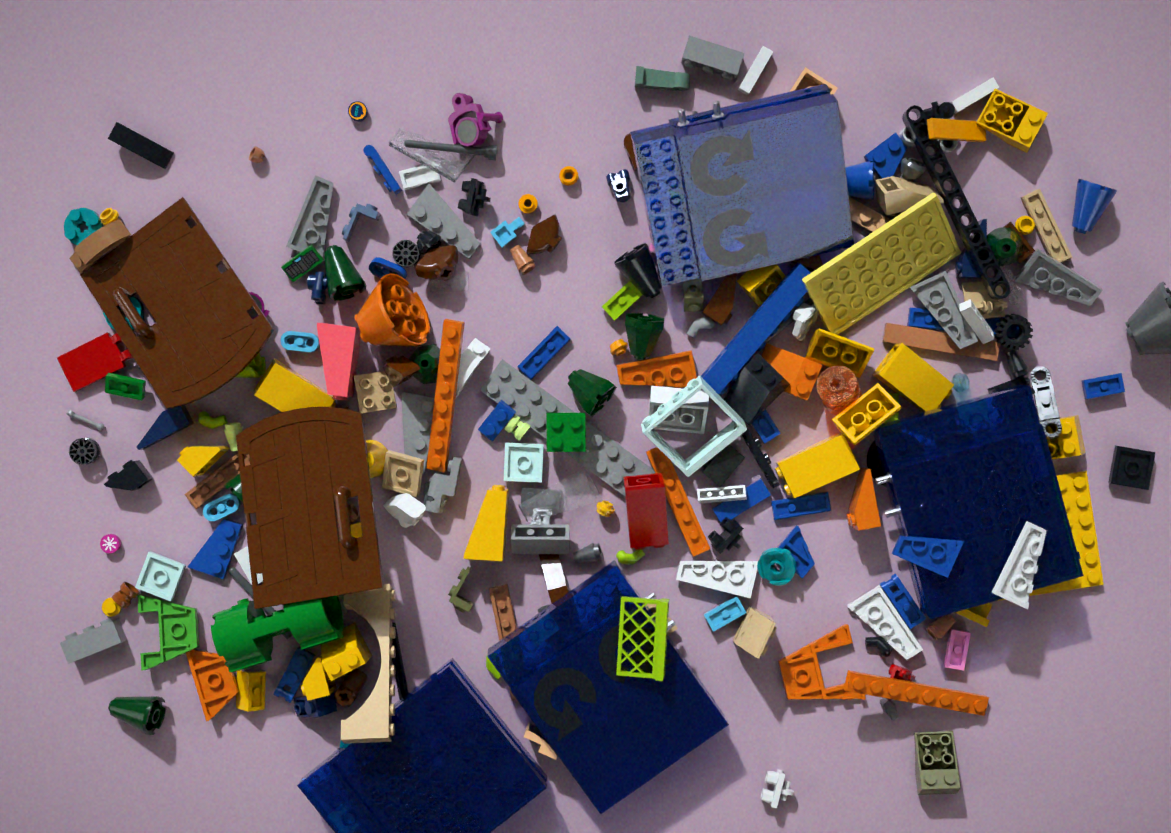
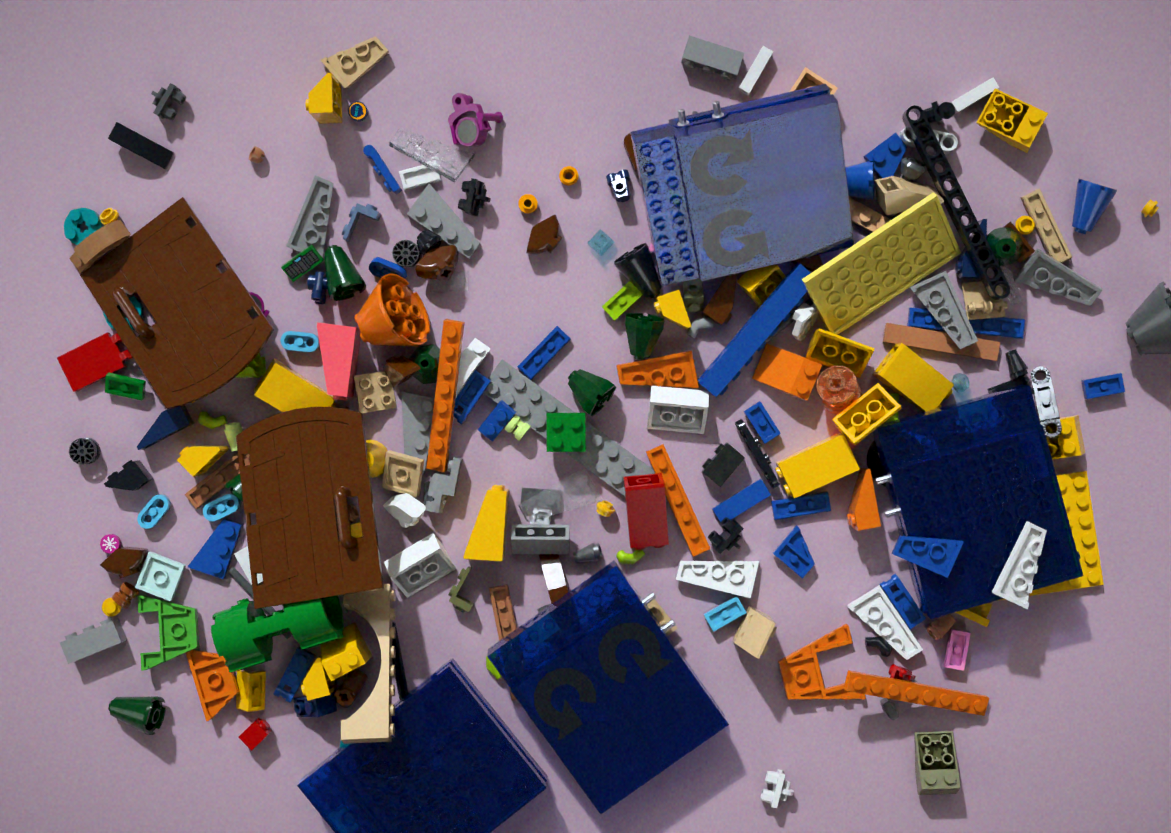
light grey hinge [66,410,105,431] -> none
dark grey piece [404,140,497,161] -> none
medium azure plate [490,217,525,248] -> none
light aqua plate [504,442,544,483] -> none
nougat cone [510,245,536,275] -> none
light nougat slope [524,722,558,760] -> none
light orange plate [609,339,628,356] -> none
lime fence [616,596,670,681] -> none
sand green leg [635,66,690,91] -> none
light aqua window [641,375,747,477] -> none
white piece [697,485,747,504] -> none
black slope [724,353,790,425] -> none
teal plate [757,548,797,586] -> none
light orange tile [927,118,987,142] -> none
white piece [959,299,994,344] -> none
black tyre [994,314,1033,350] -> none
black plate [1108,445,1156,490] -> none
none -> reddish brown piece [100,547,148,578]
none -> medium azure plate [137,494,171,529]
none -> dark grey hips [151,83,186,121]
none -> red brick [239,718,272,751]
none -> yellow slope [305,73,342,124]
none -> tan wing [321,36,389,90]
none -> white slope [384,533,456,598]
none -> blue plate [453,370,492,425]
none -> clear light blue tile [587,229,614,257]
none -> yellow slope [653,290,692,329]
none -> yellow plate [1141,199,1159,218]

